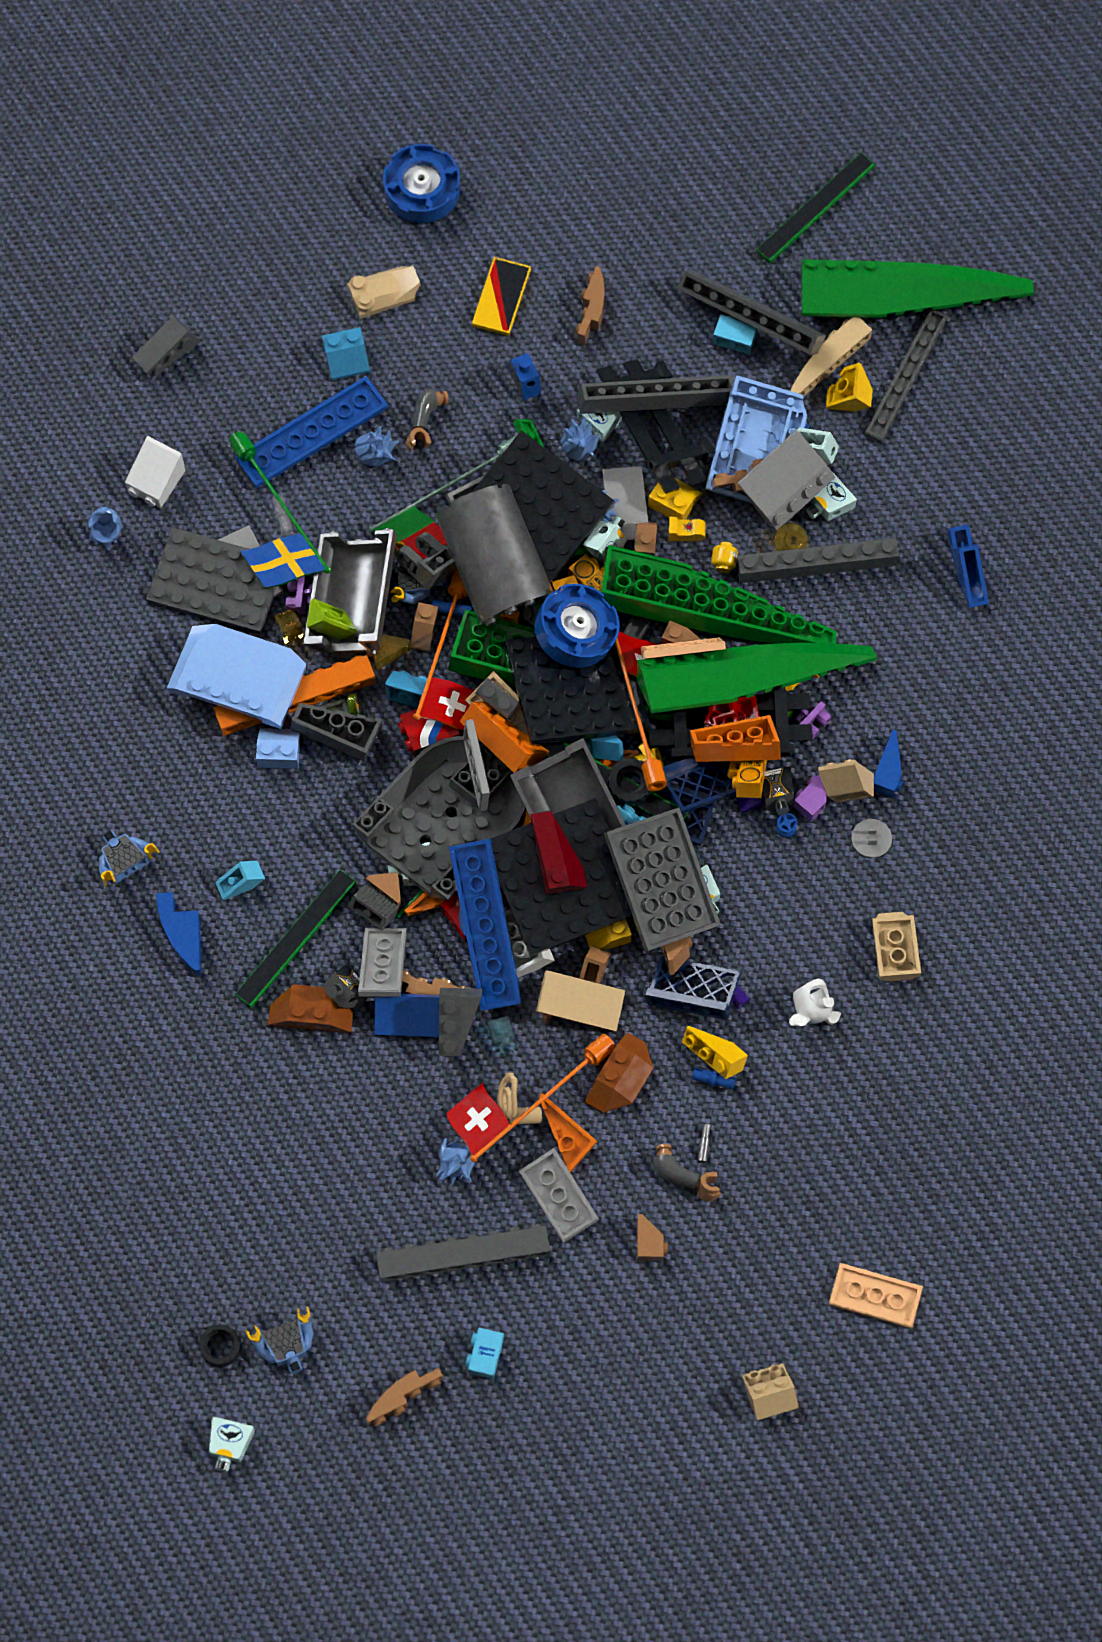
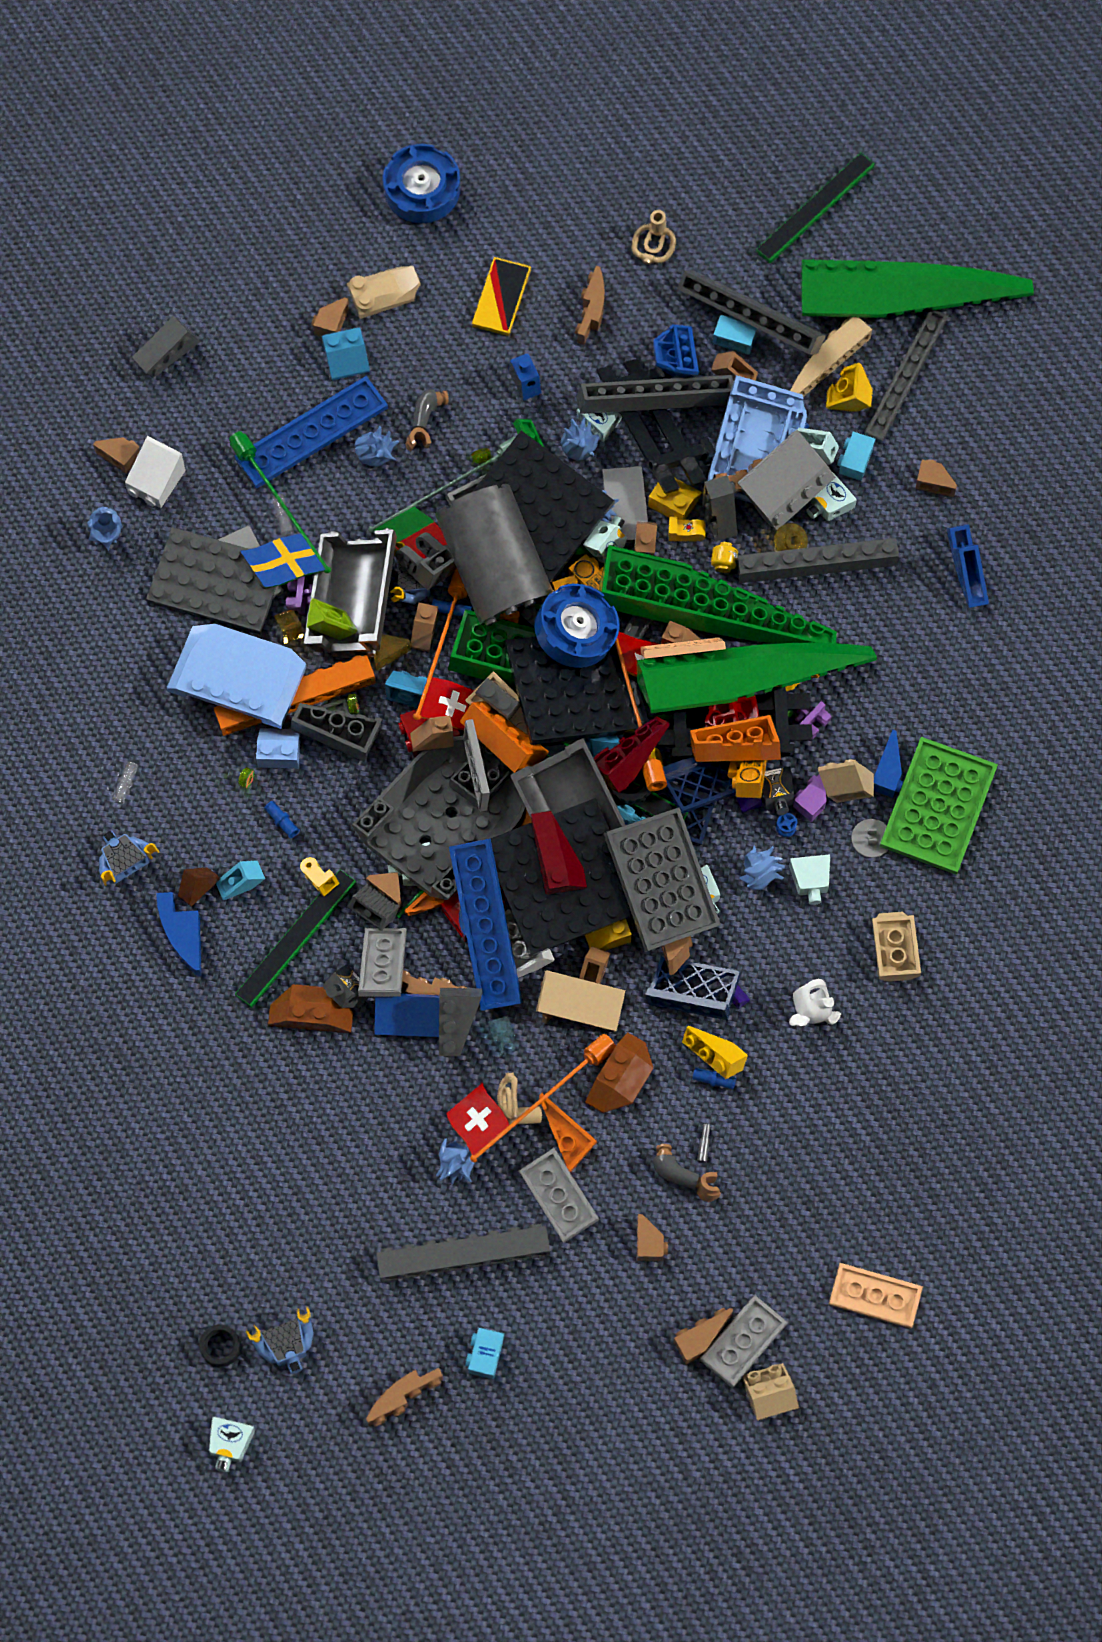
none -> medium nougat slope [93,437,140,474]
none -> clear pin [112,761,139,804]
none -> reddish brown slope [178,867,221,907]
none -> clear neon green tile [238,767,255,789]
none -> blue pin [264,801,300,838]
none -> yellow leg [300,857,340,896]
none -> medium nougat slope [312,297,349,336]
none -> medium nougat slope [410,716,454,752]
none -> clear neon green tile [471,448,492,463]
none -> dark red wedge [593,717,669,793]
none -> tan piece [631,210,676,265]
none -> blue wedge [653,324,699,378]
none -> medium nougat slope [674,1308,733,1364]
none -> light grey tile [700,1295,788,1388]
none -> dark grey wedge [702,475,737,541]
none -> medium nougat slope [711,351,758,382]
none -> medium blue hair [739,845,785,890]
none -> light aqua torso [789,855,830,905]
none -> medium azure brick [837,432,875,481]
none -> bright green plate [879,737,998,875]
none -> medium nougat slope [915,459,957,497]

